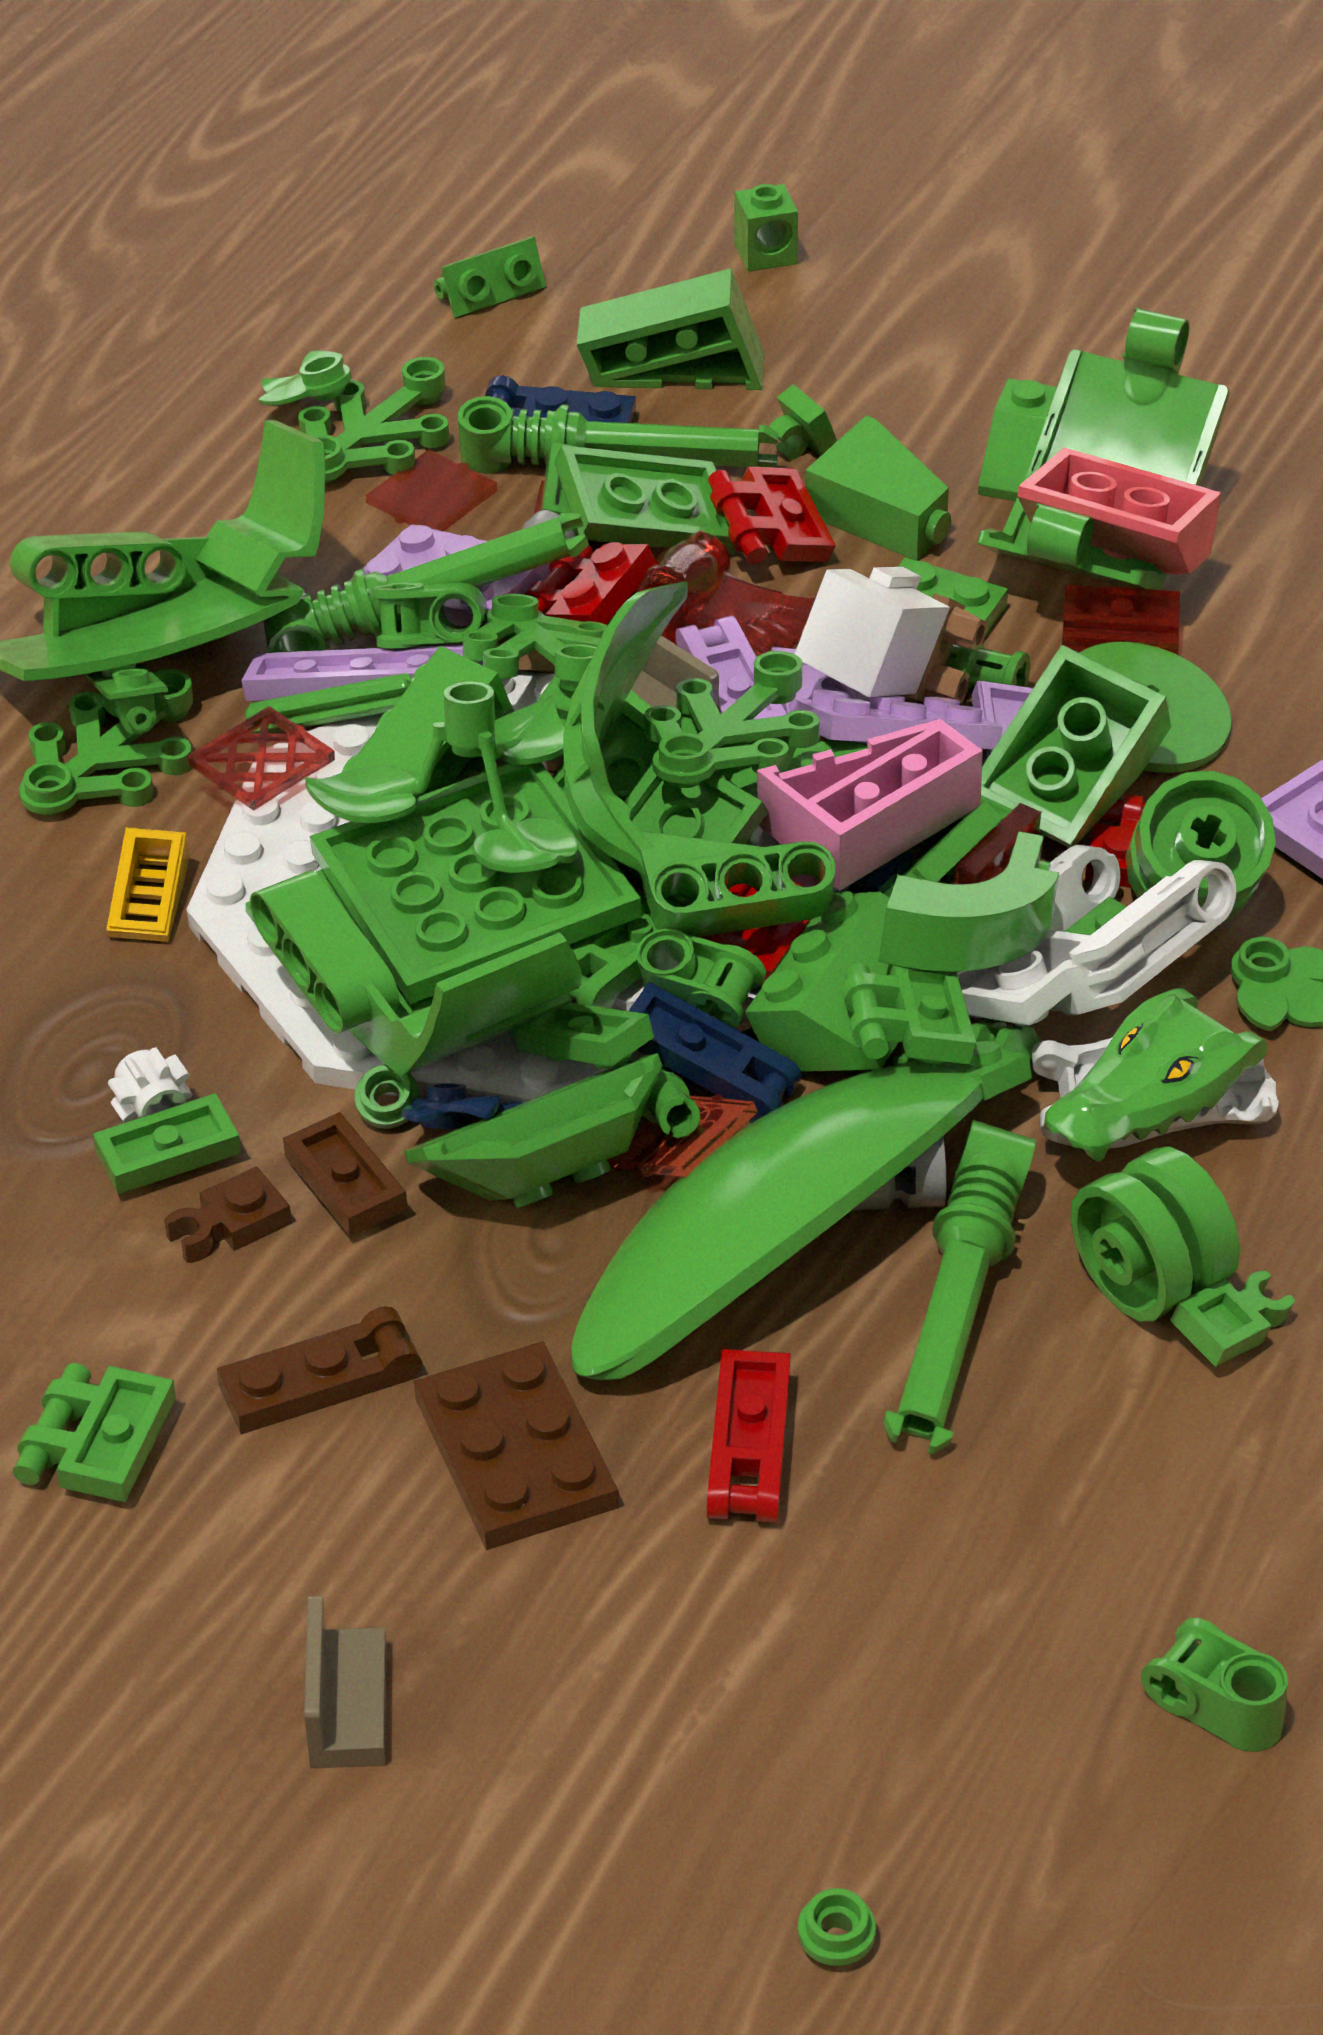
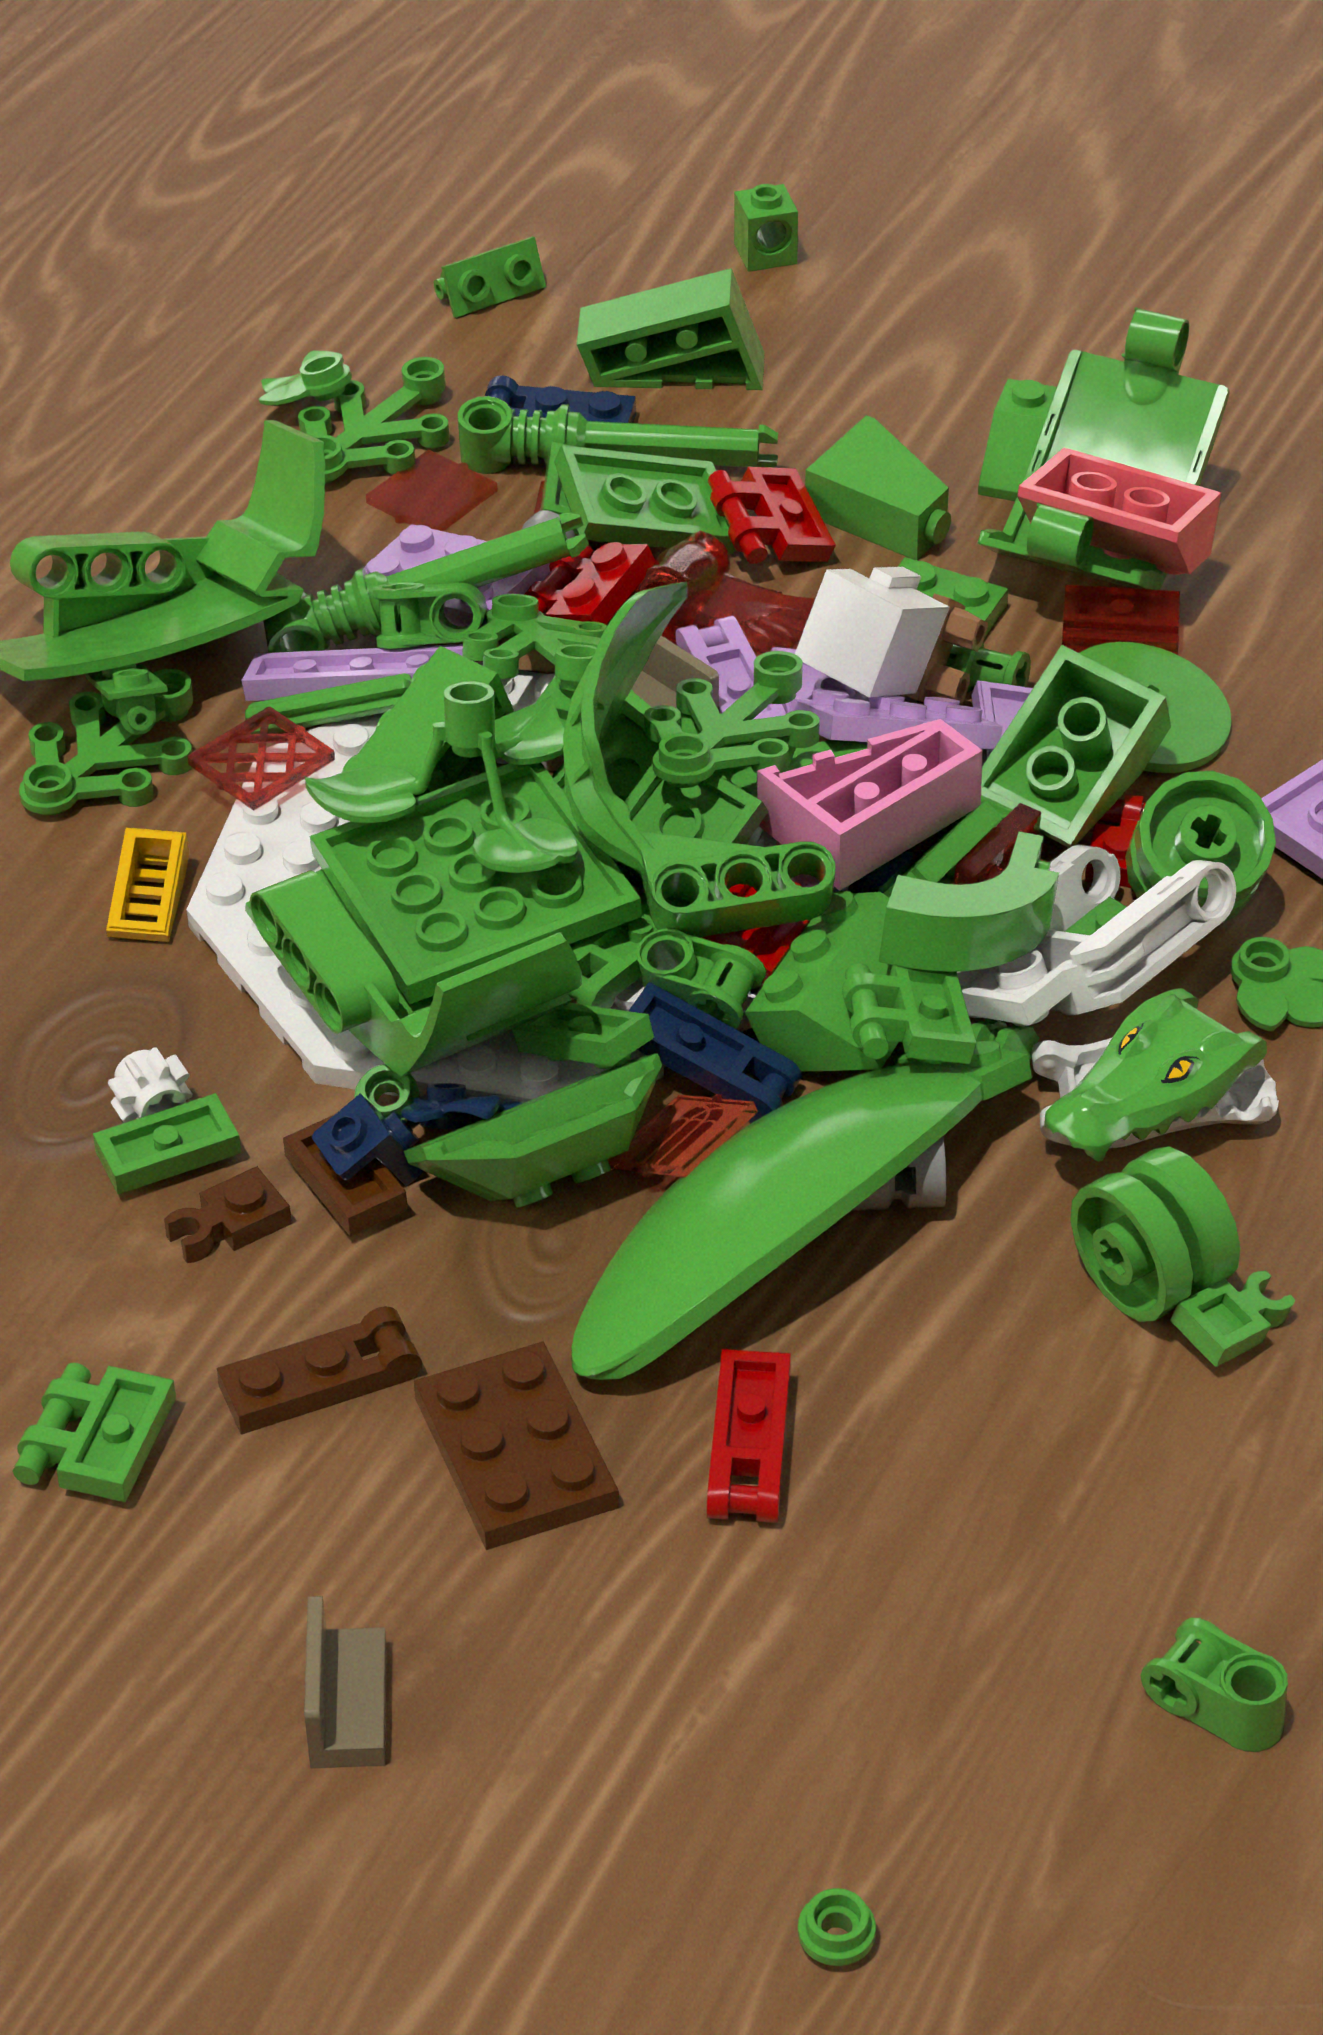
bright green pin [643,1065,700,1138] -> none
bright green tile [769,384,837,461] -> none
bright green piece [883,1120,1037,1455] -> none
none -> dark blue bracket [312,1093,425,1186]

